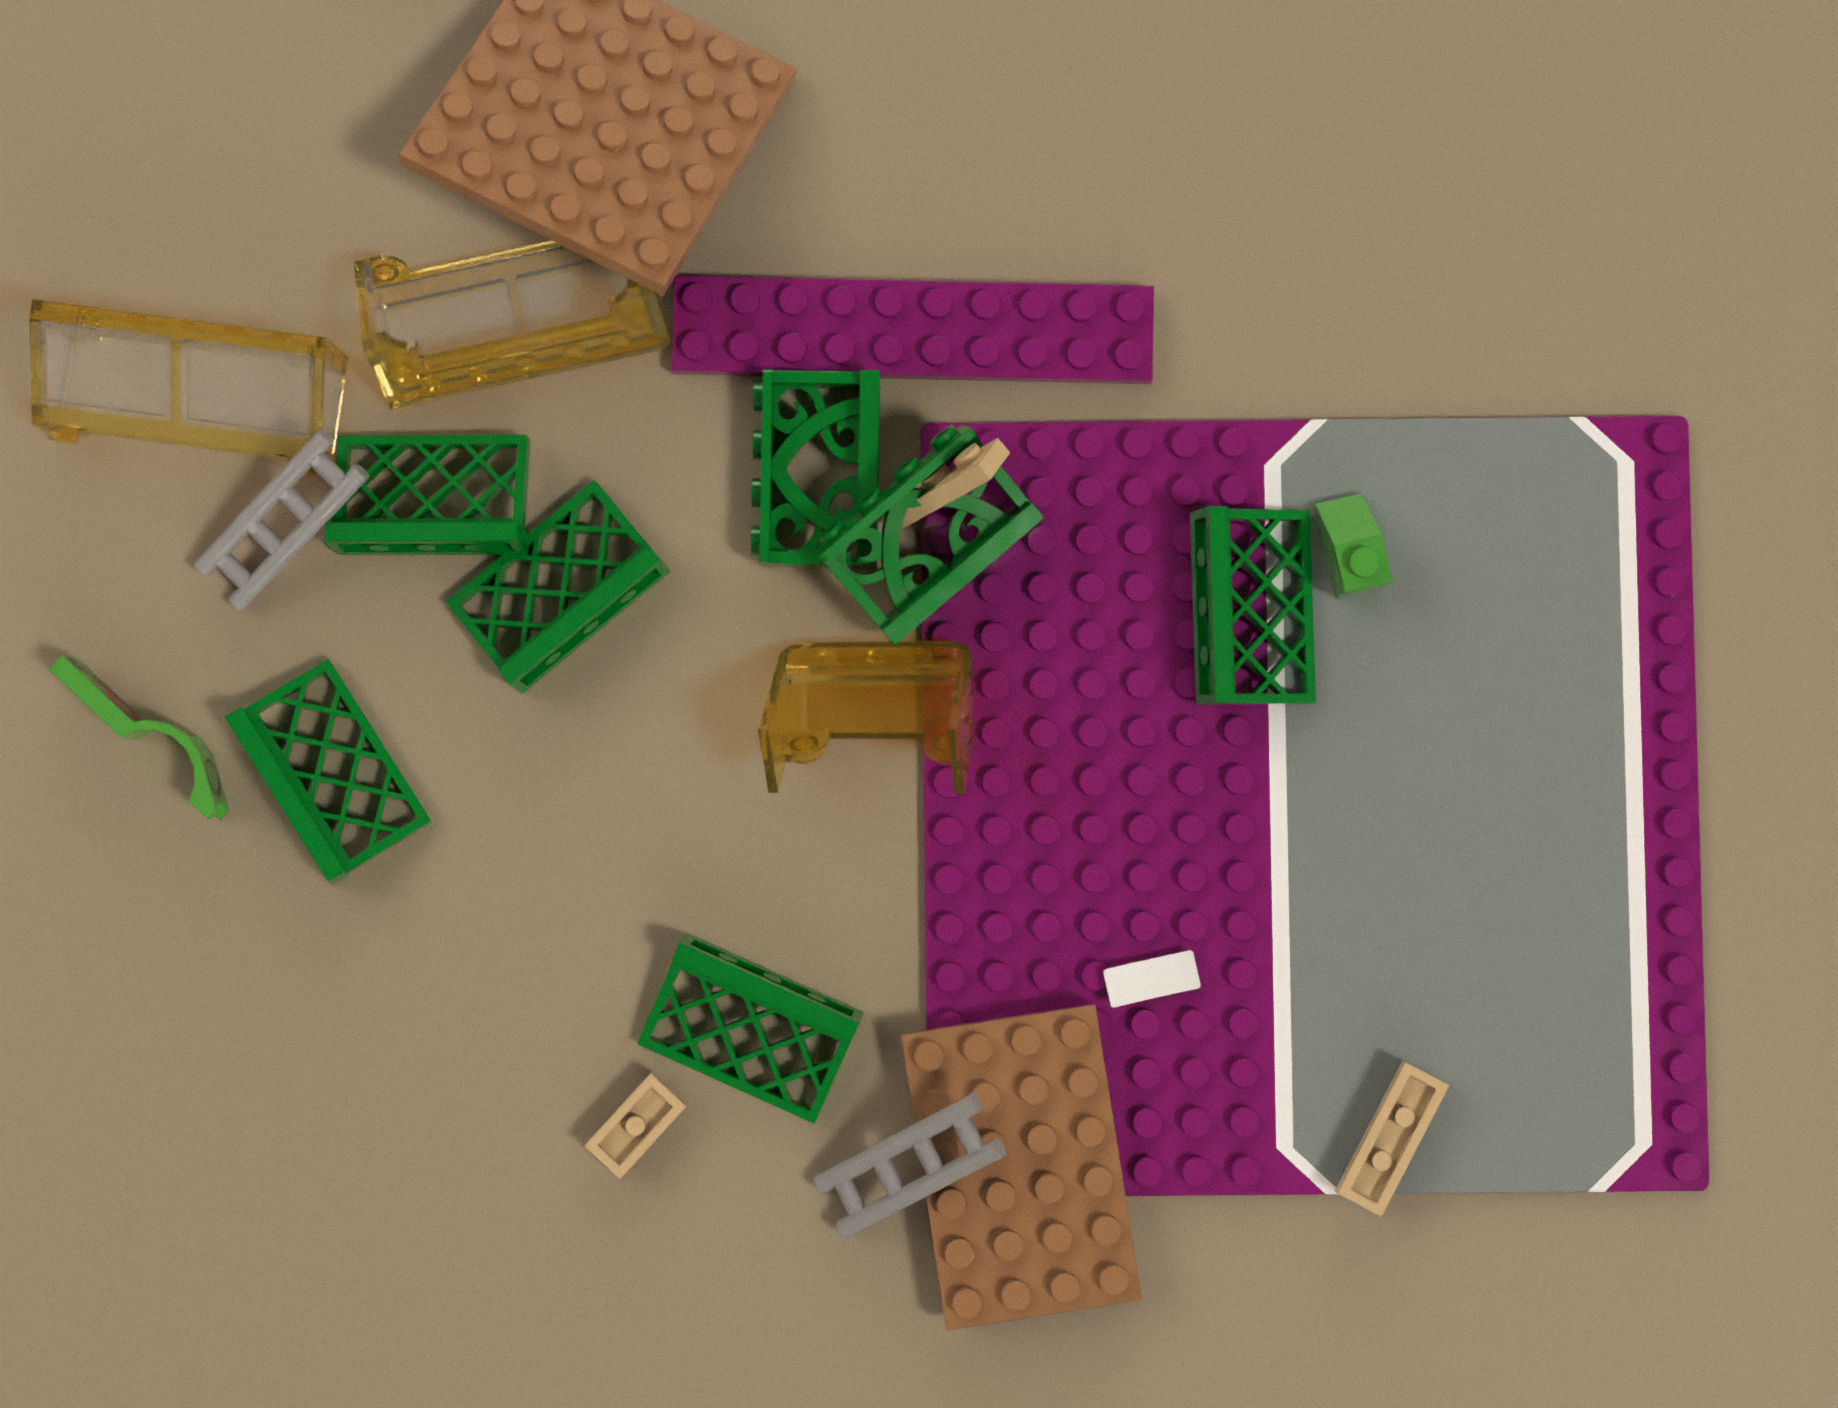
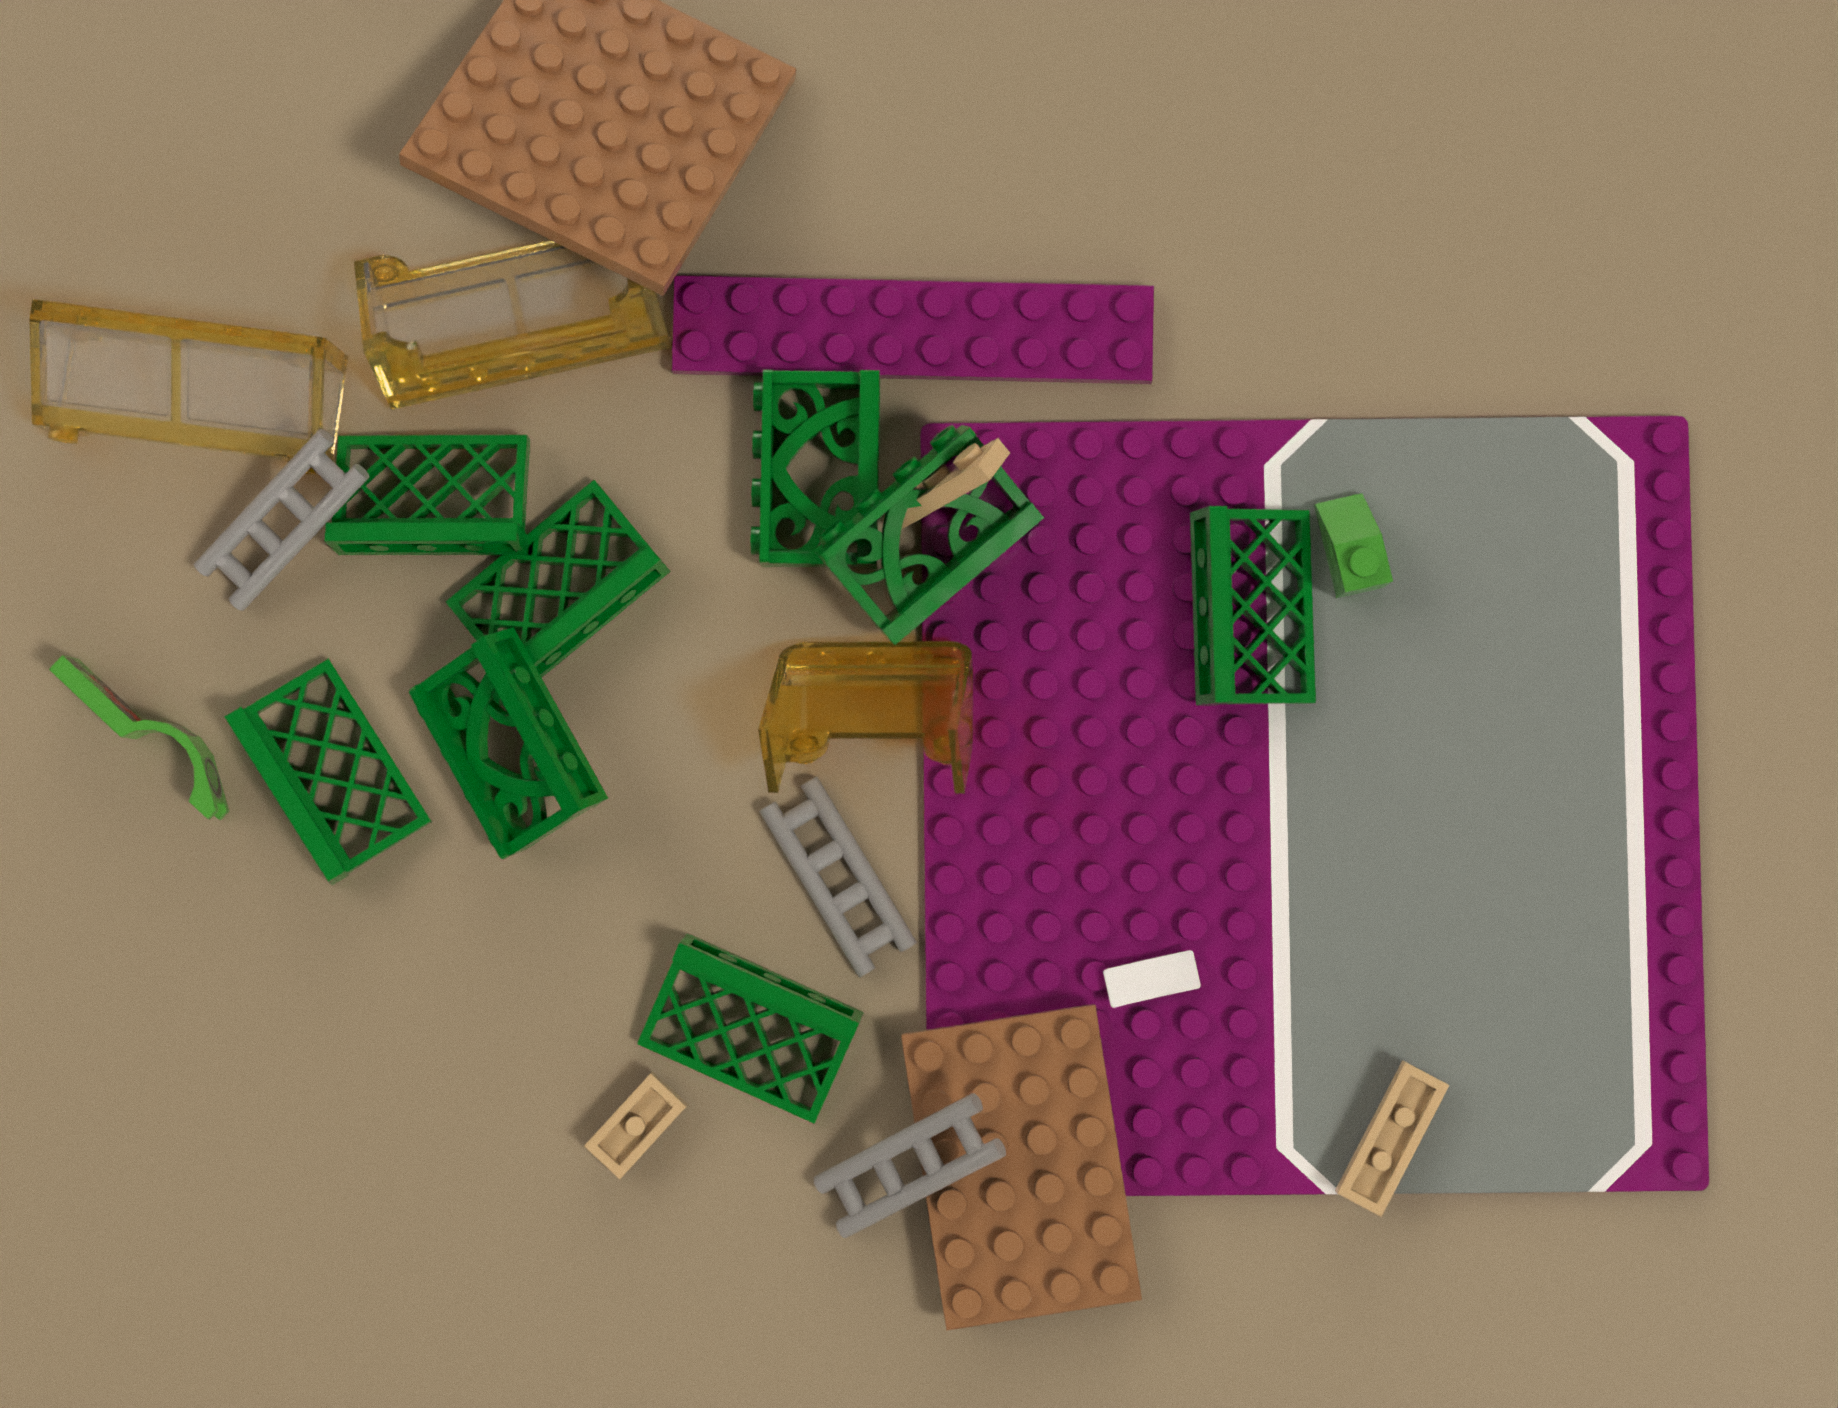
none -> green fence [409,627,608,859]
none -> light grey bar [759,777,917,978]

